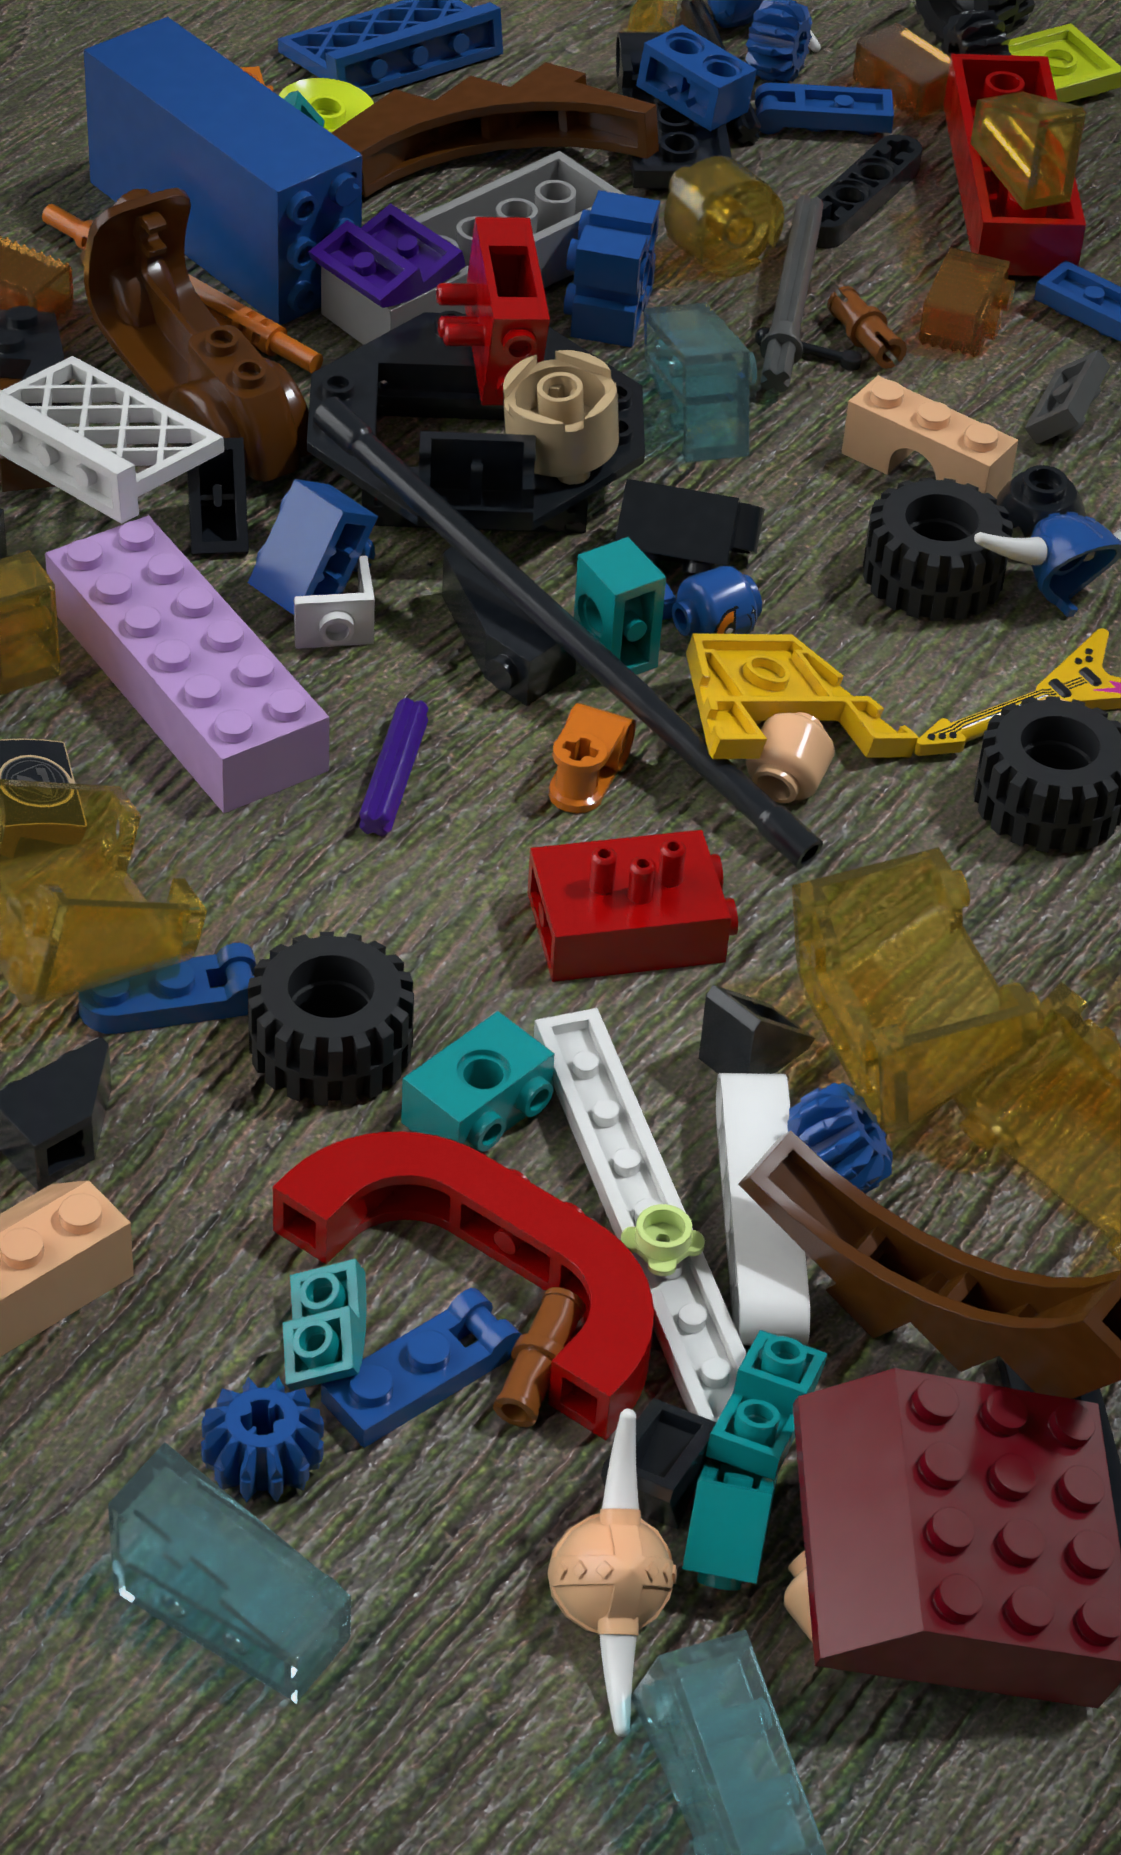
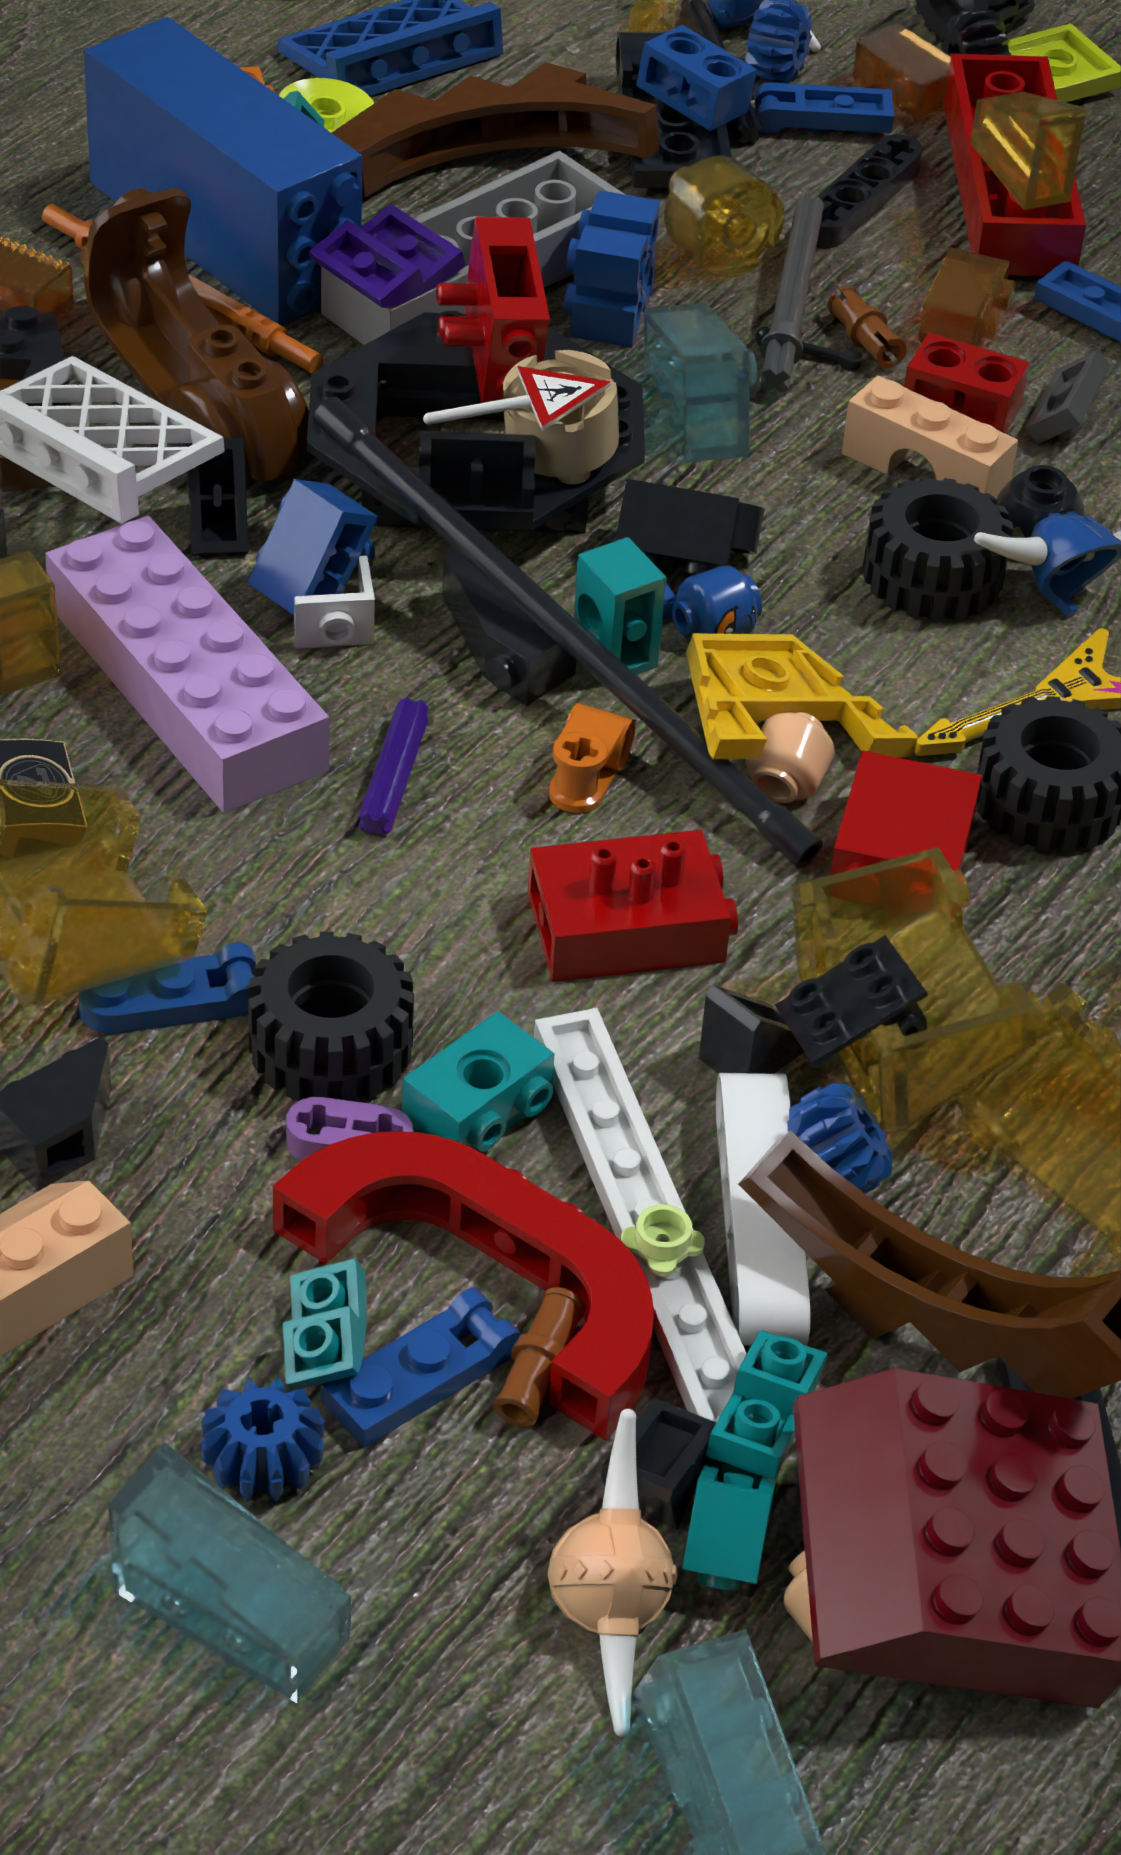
none -> medium lavender beam [286,1097,413,1161]
none -> piece [423,366,612,431]
none -> black hinge [775,935,928,1067]
none -> red brick [828,750,982,918]
none -> red brick [904,332,1030,434]

